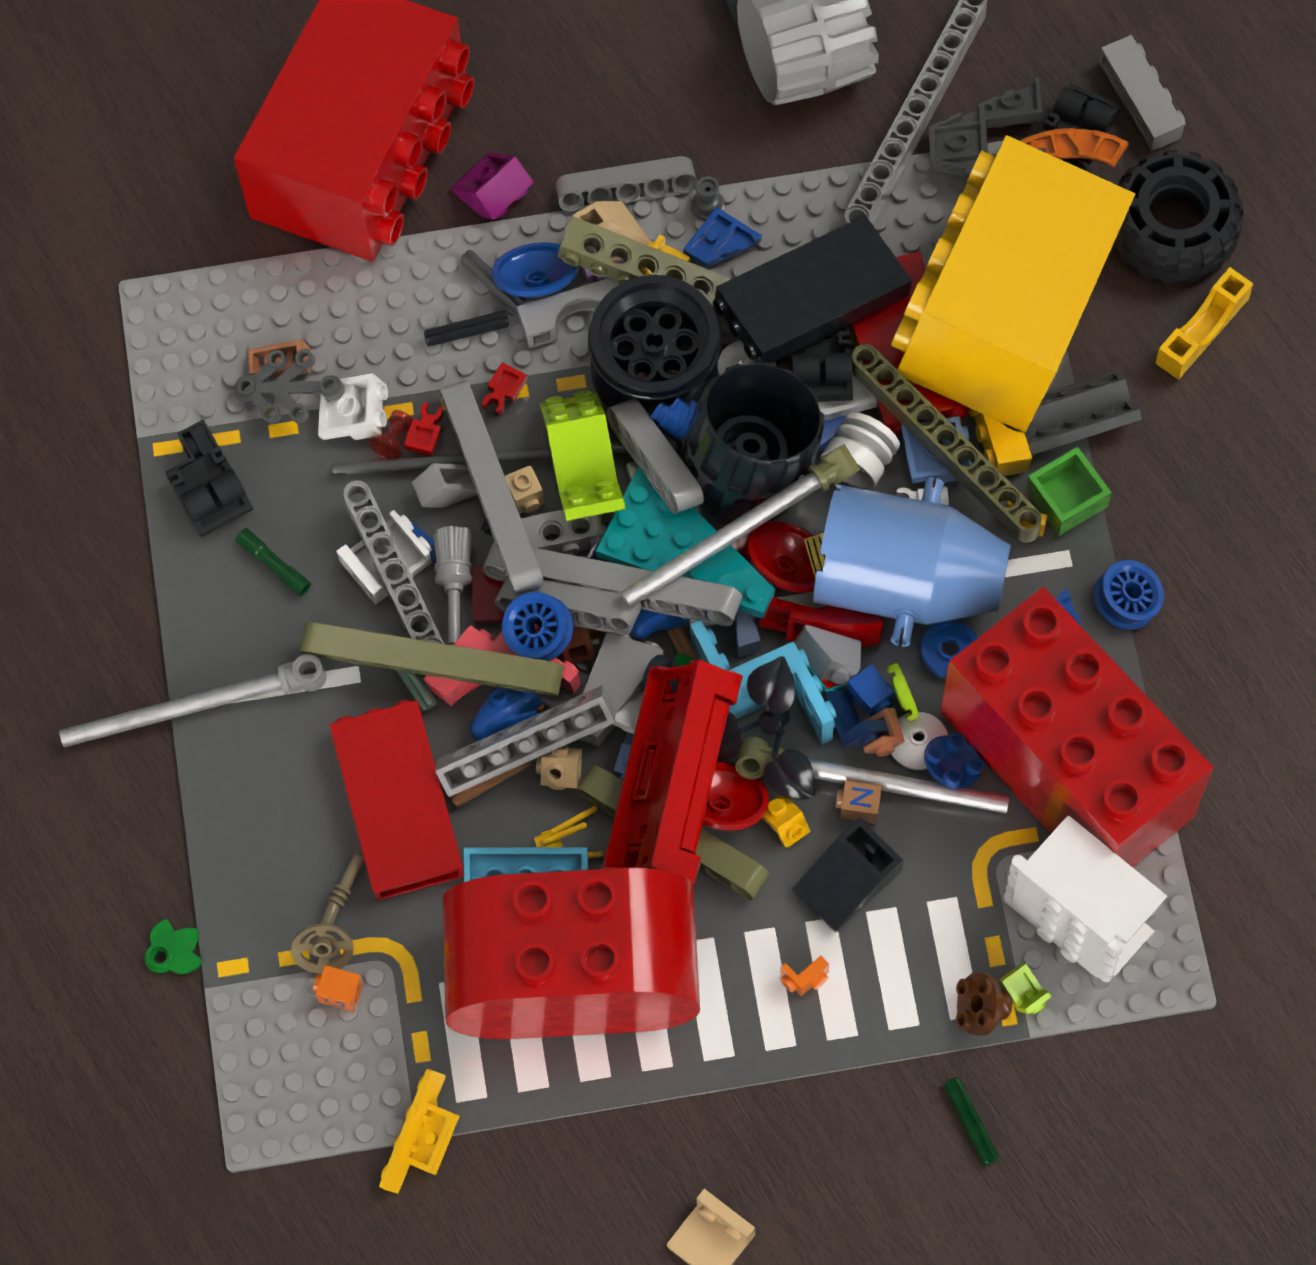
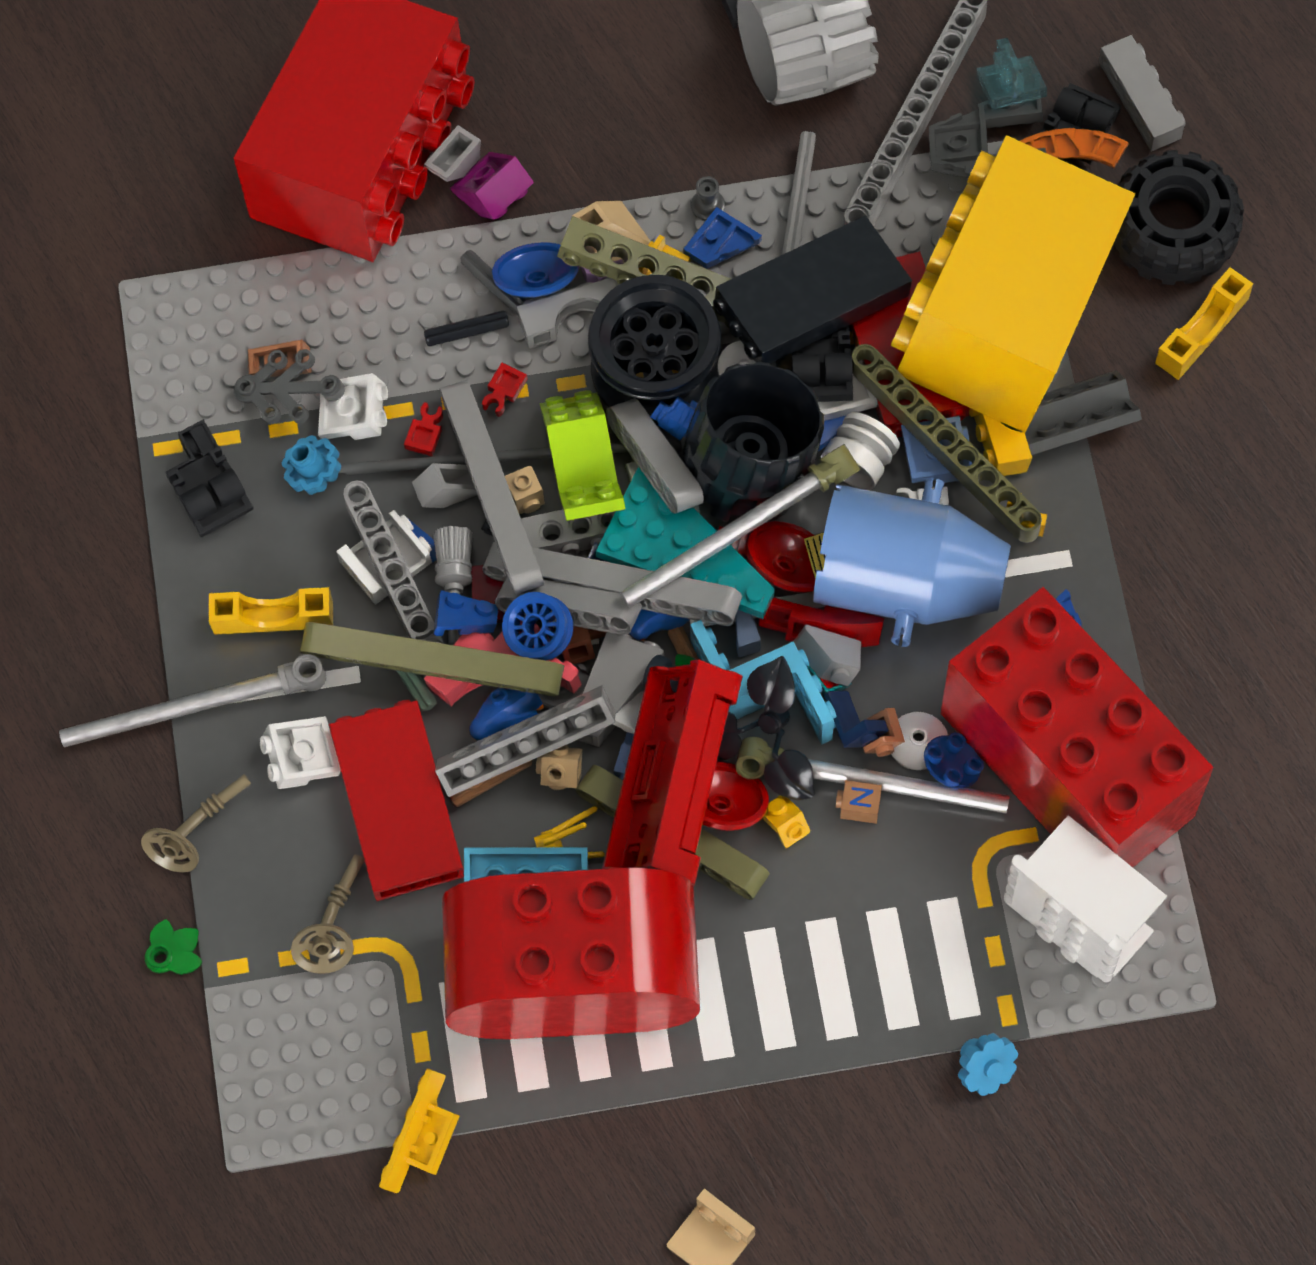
dark green piece [235,528,312,597] -> none
orange brick [313,965,364,1012] -> none
clear red piece [369,410,413,460] -> none
light grey beam [555,156,697,212] -> none
orange bracket [780,956,829,997] -> none
black slope [792,817,903,933] -> none
blue brick [847,664,894,718] -> none
lime tile [886,662,920,722] -> none
blue tile [919,620,978,679] -> none
dark green axle [944,1077,999,1166] -> none
reddish brown plate [956,972,1012,1036] -> none
lime bracket [998,963,1052,1014] -> none
bright green piece [1026,446,1112,536] -> none
blue wheel [1093,560,1164,630] -> none
none -> dark tan dish [141,774,252,872]
none -> yellow arch [209,587,333,634]
none -> white plate [260,716,341,789]
none -> dark azure plant [282,435,341,495]
none -> light grey slope [424,125,481,182]
none -> blue wing [433,590,498,636]
none -> light grey axle [782,131,816,255]
none -> dark azure plant [958,1033,1018,1096]
none -> clear light blue bracket [977,38,1047,110]

